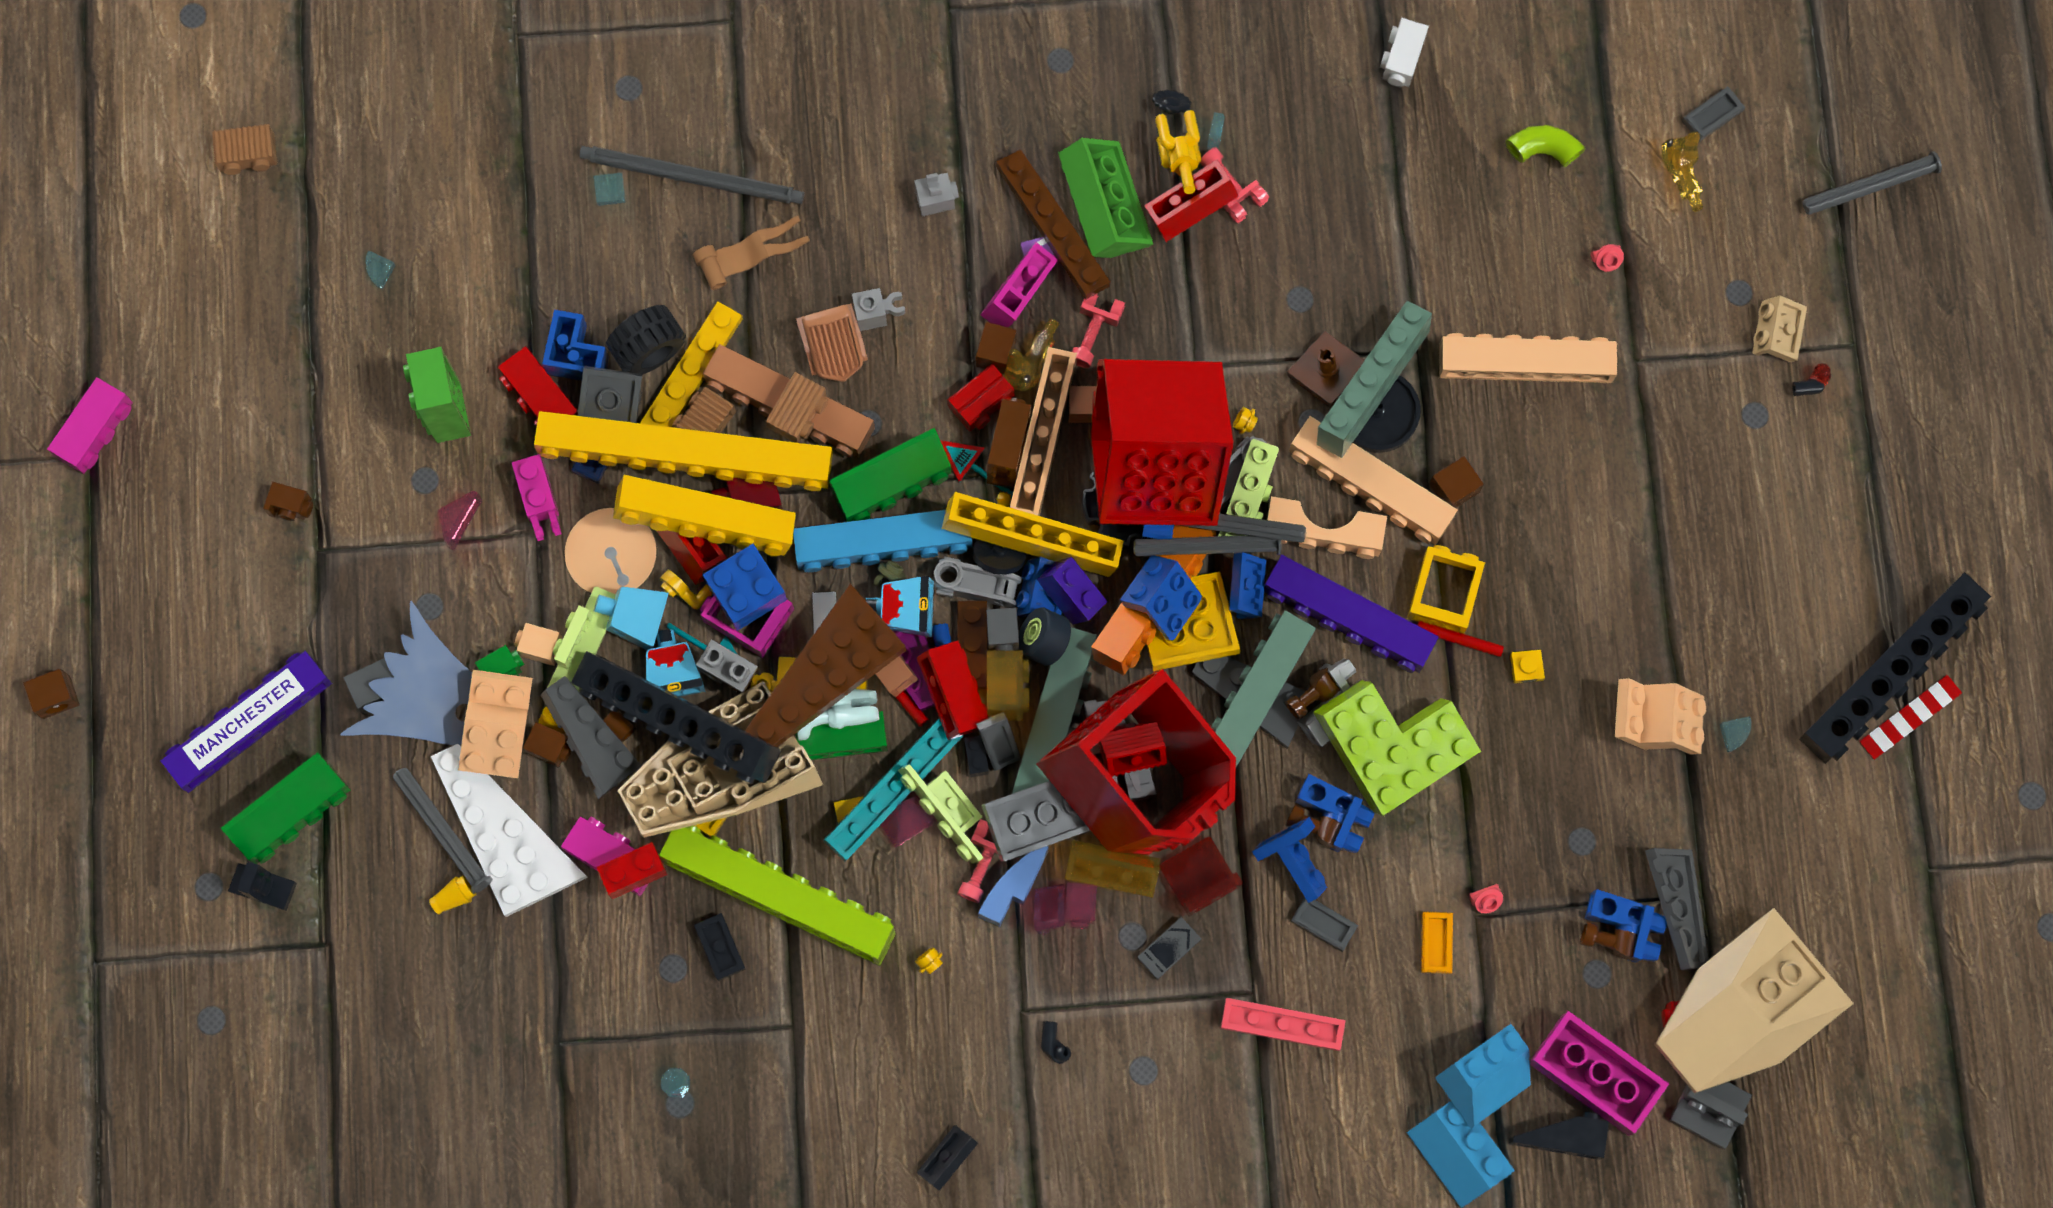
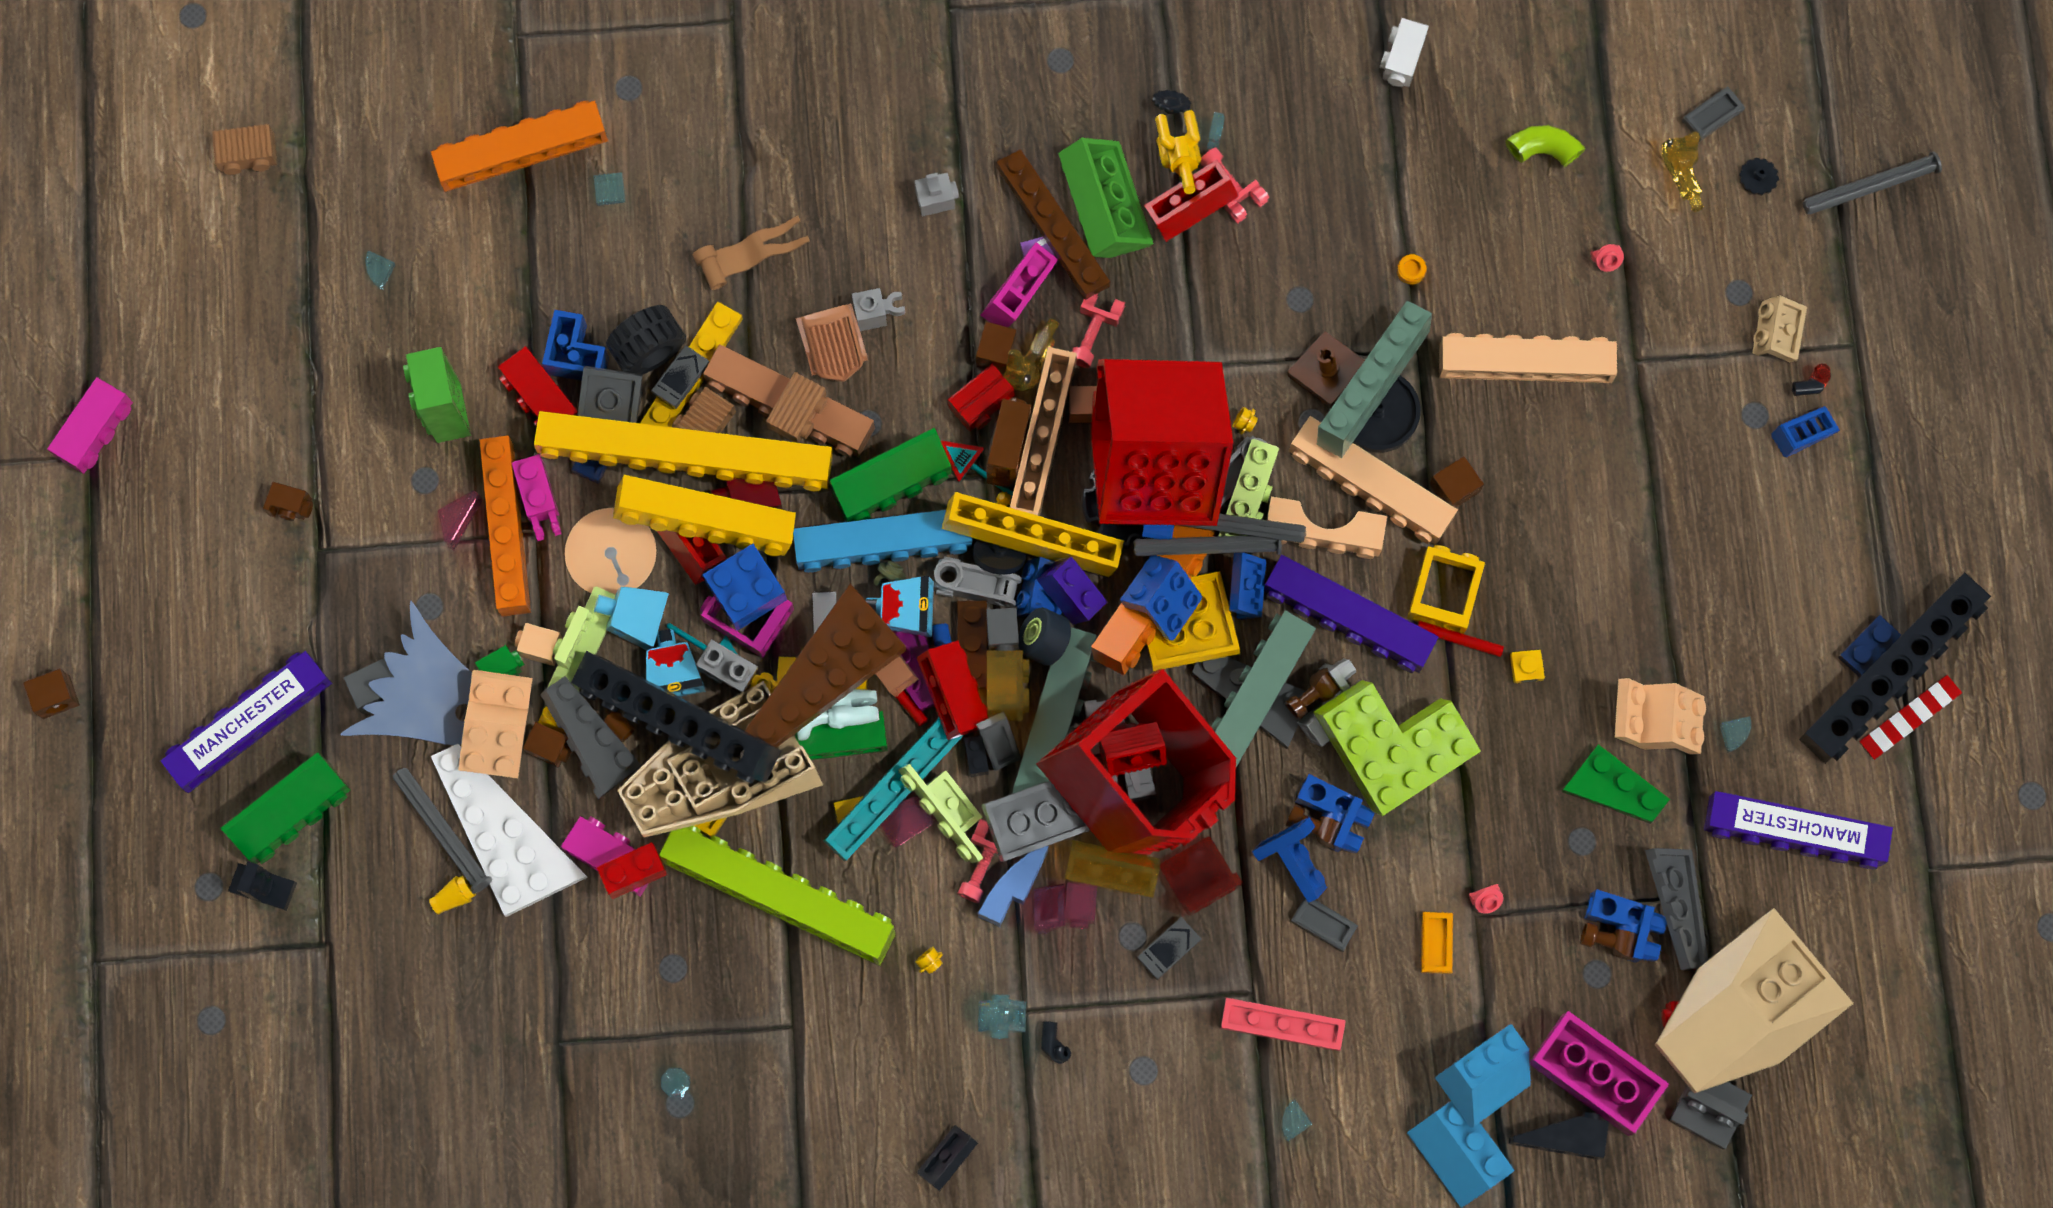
dark grey piece [580,146,804,204] -> none
yellow plate [660,569,712,609] -> none
black plate [694,913,746,981] -> none
none -> orange brick [430,101,608,192]
none -> orange brick [479,435,531,617]
none -> dark grey tile [652,345,709,409]
none -> clear light blue brick [978,994,1026,1039]
none -> clear light blue tile [1282,1099,1312,1142]
none -> light orange tile [1397,254,1427,285]
none -> green wing [1561,744,1670,824]
none -> dark purple brick [1704,791,1893,869]
none -> black piece [1739,158,1779,196]
none -> blue slope [1771,406,1840,458]
none -> dark blue plate [1838,615,1901,678]

